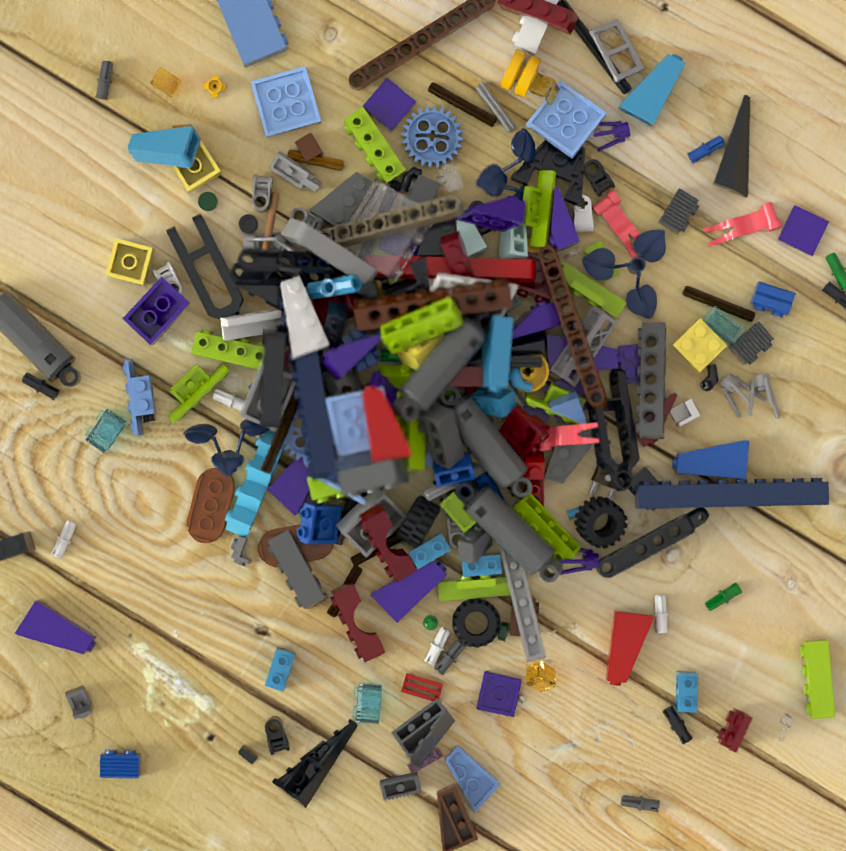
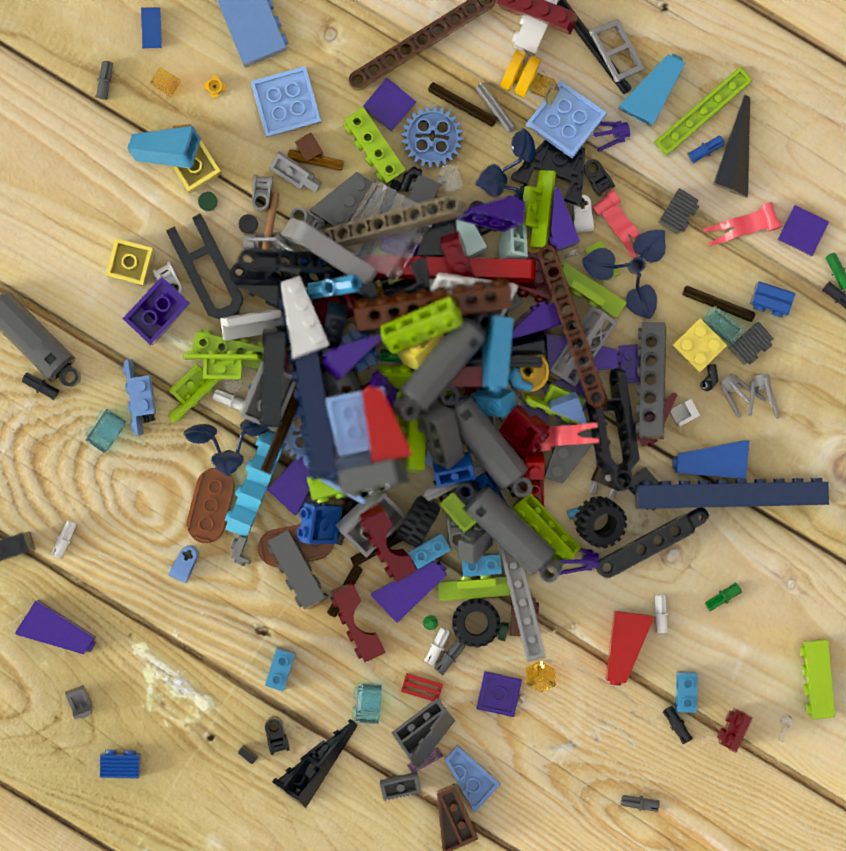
none -> blue slope [141,7,162,48]
none -> medium blue piece [168,545,199,583]
none -> lime bracket [182,351,262,380]
none -> lime tile [654,66,753,156]

